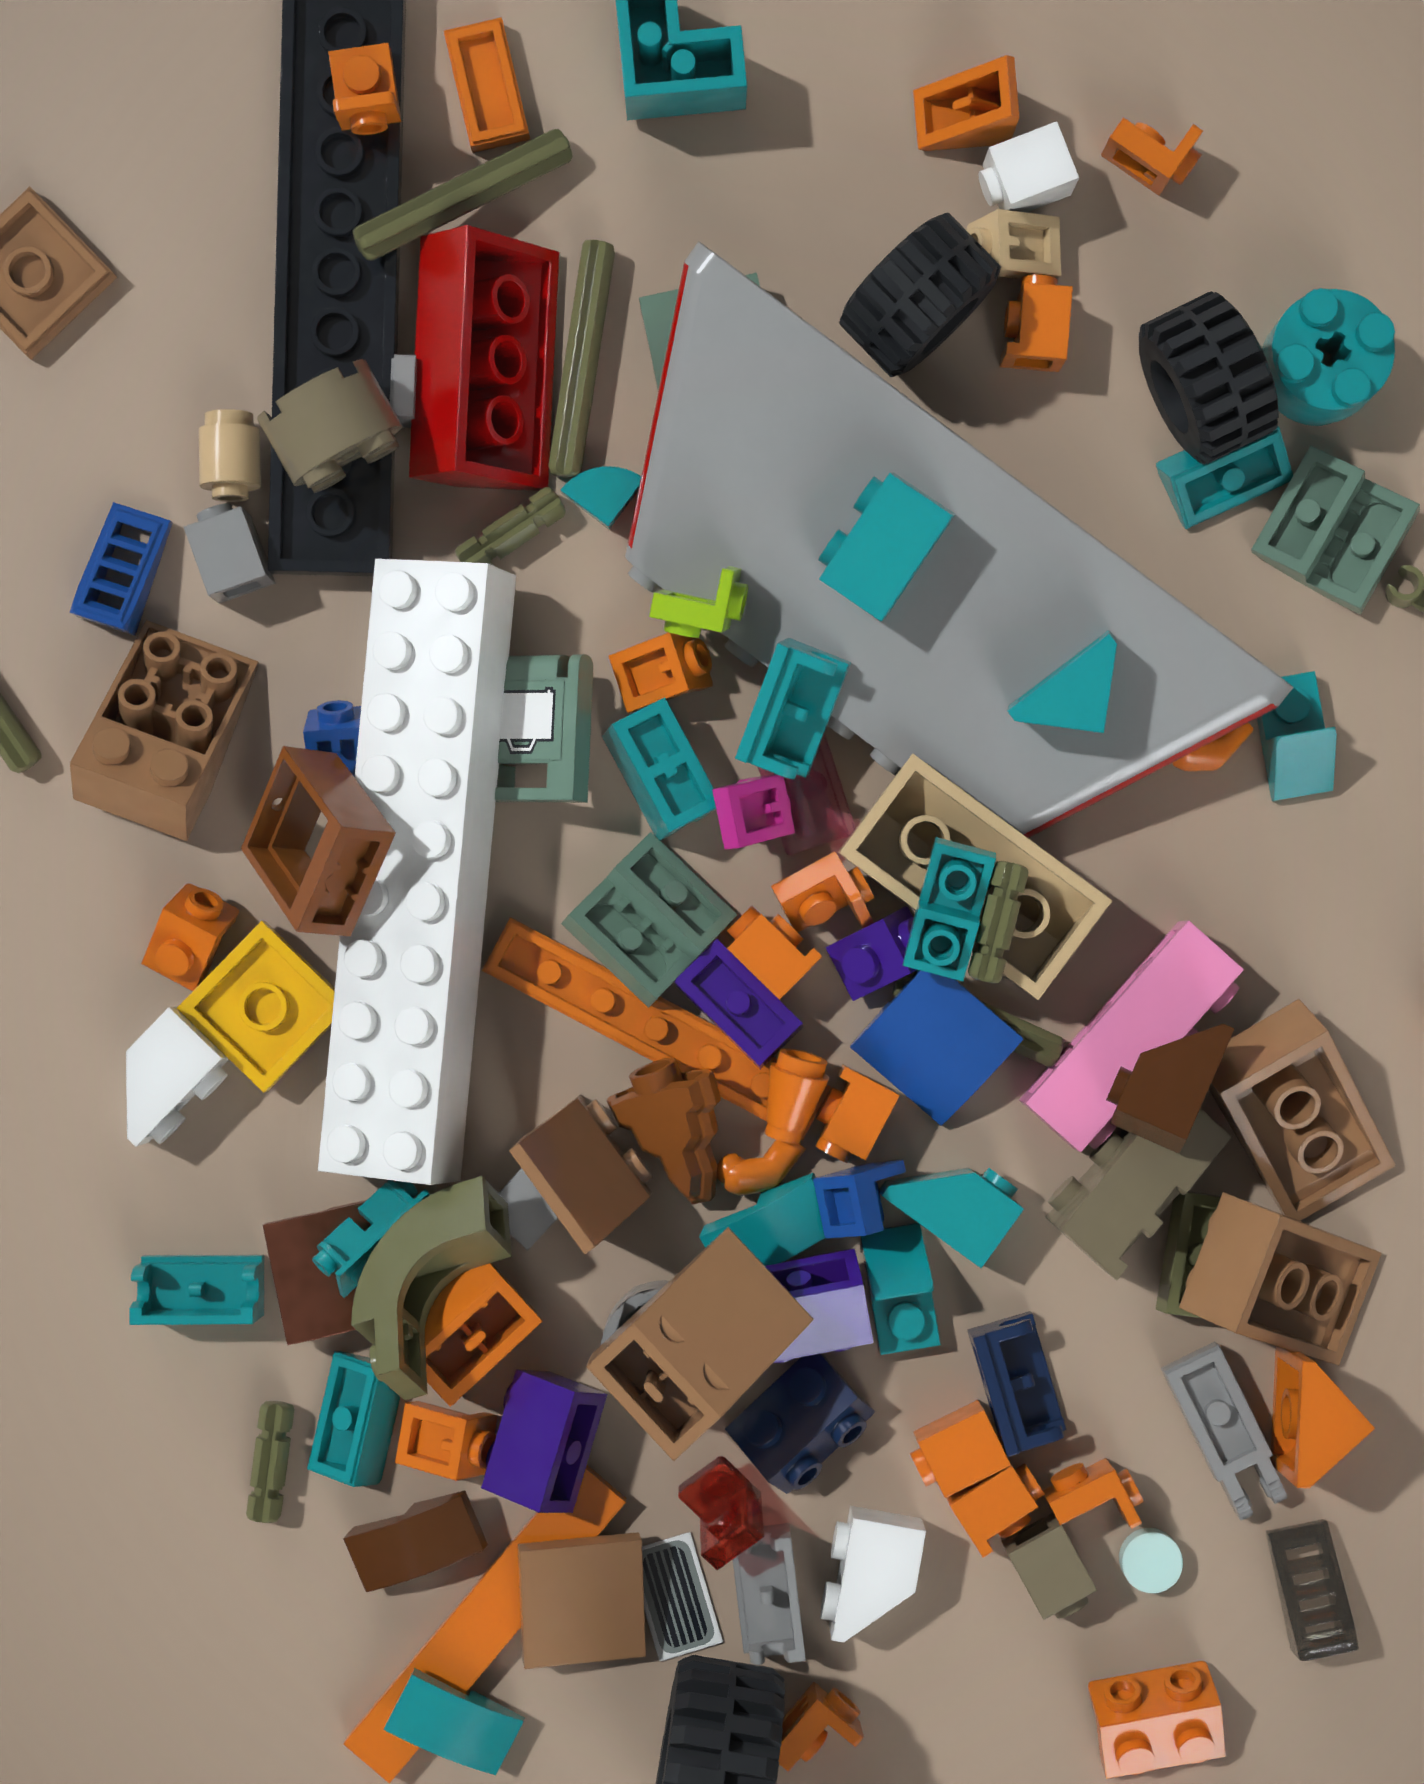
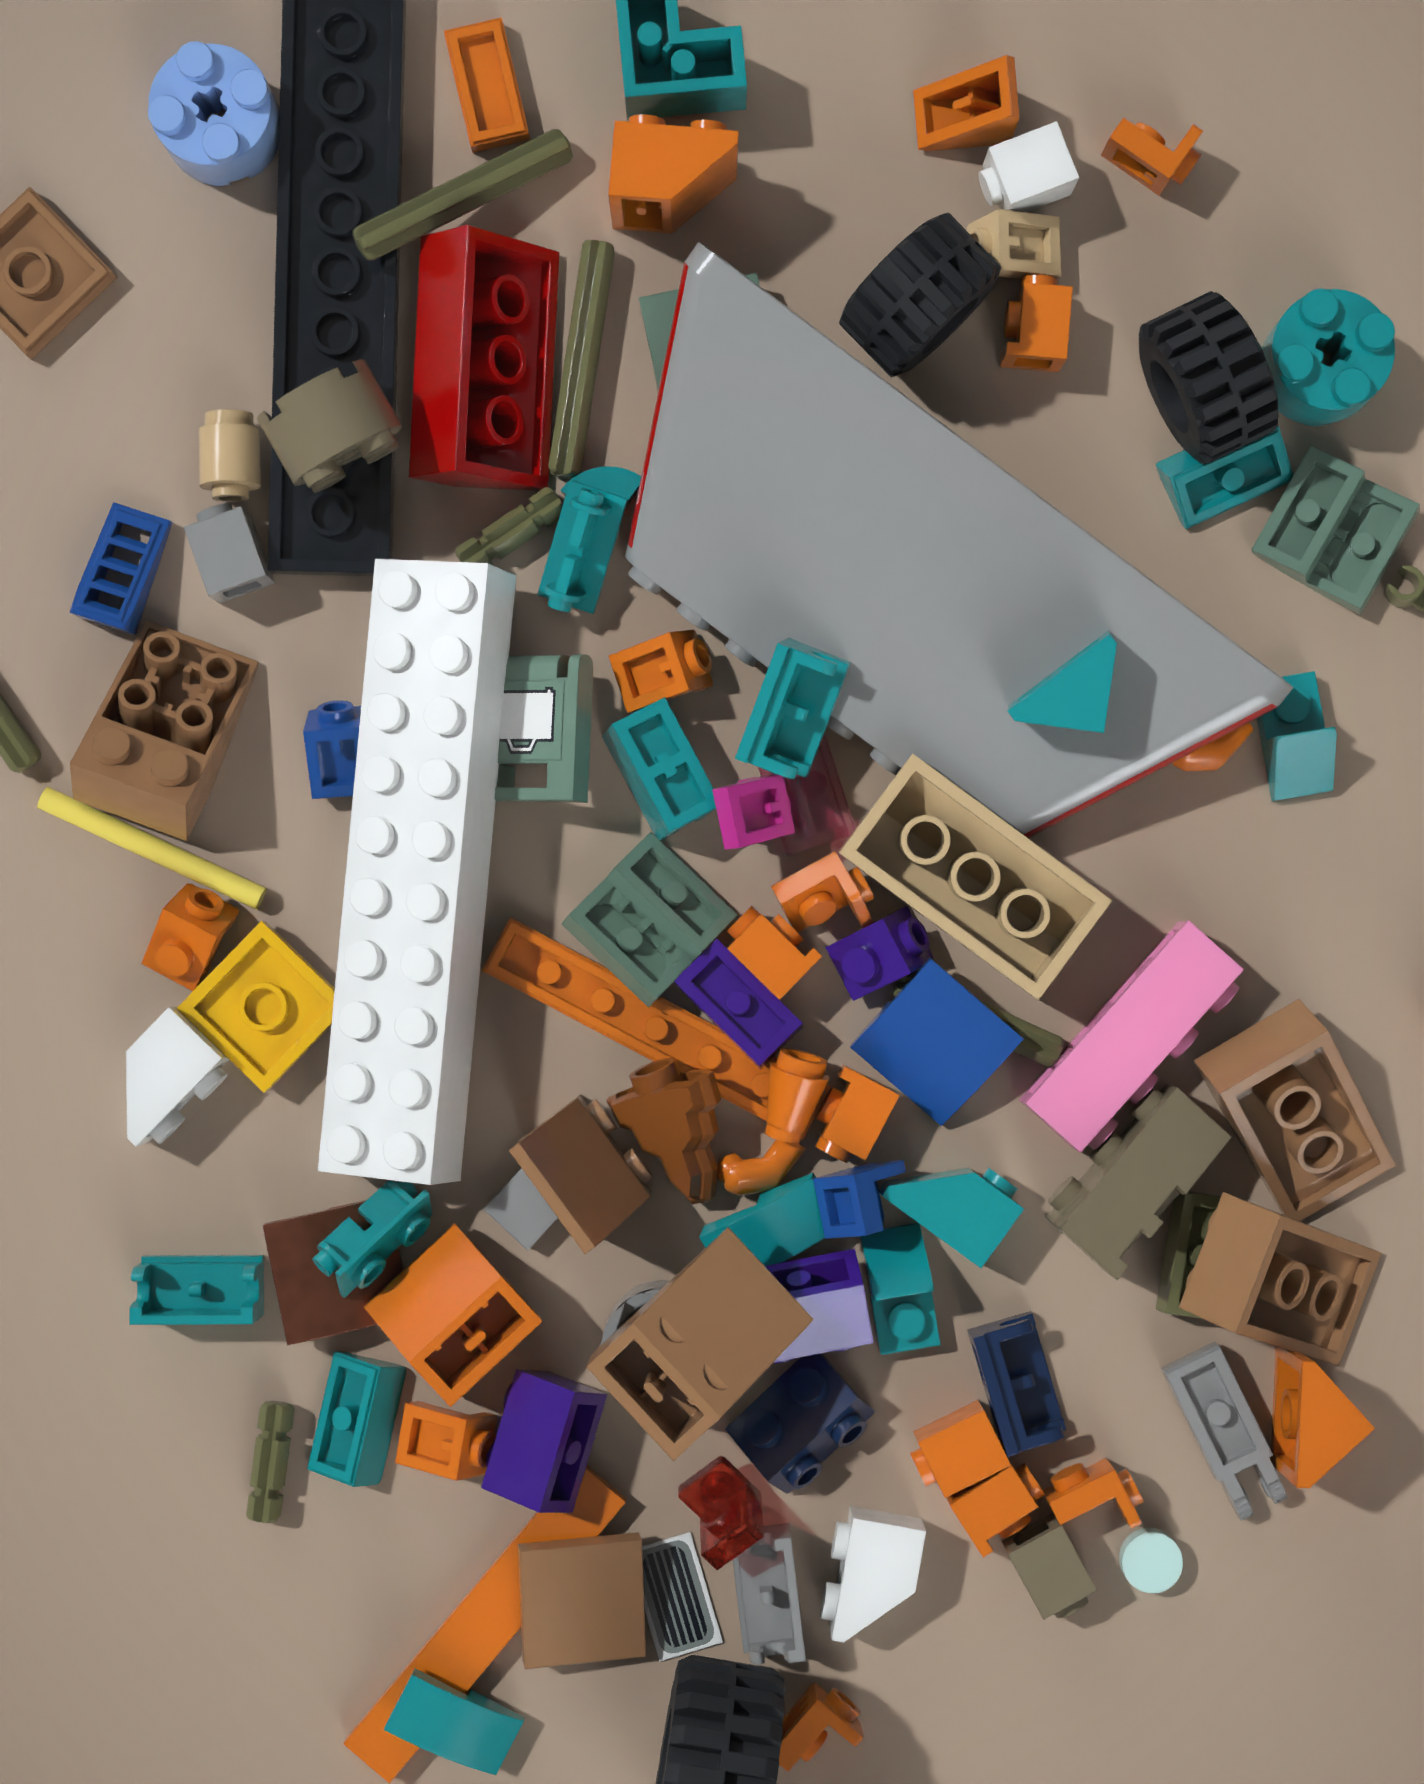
dark orange window [241,746,396,937] -> none
orange bracket [328,43,402,135] -> none
reddish brown slope [343,1490,488,1592] -> none
olive arch [351,1176,512,1400] -> none
light grey tile [390,354,417,428] -> none
lime bracket [649,566,748,638] -> none
teal brick [818,472,956,621] -> none
teal slope [903,837,996,981] -> none
olive axle [968,861,1029,984] -> none
orange bracket [1088,1661,1226,1779] -> none
reddish brown slope [1106,1024,1235,1154] -> none
clear smoke slope [1266,1519,1359,1661] -> none
none -> light yellow bar [37,787,267,910]
none -> light blue brick [148,41,280,186]
none -> teal hinge [537,480,628,614]
none -> orange slope [608,114,739,234]

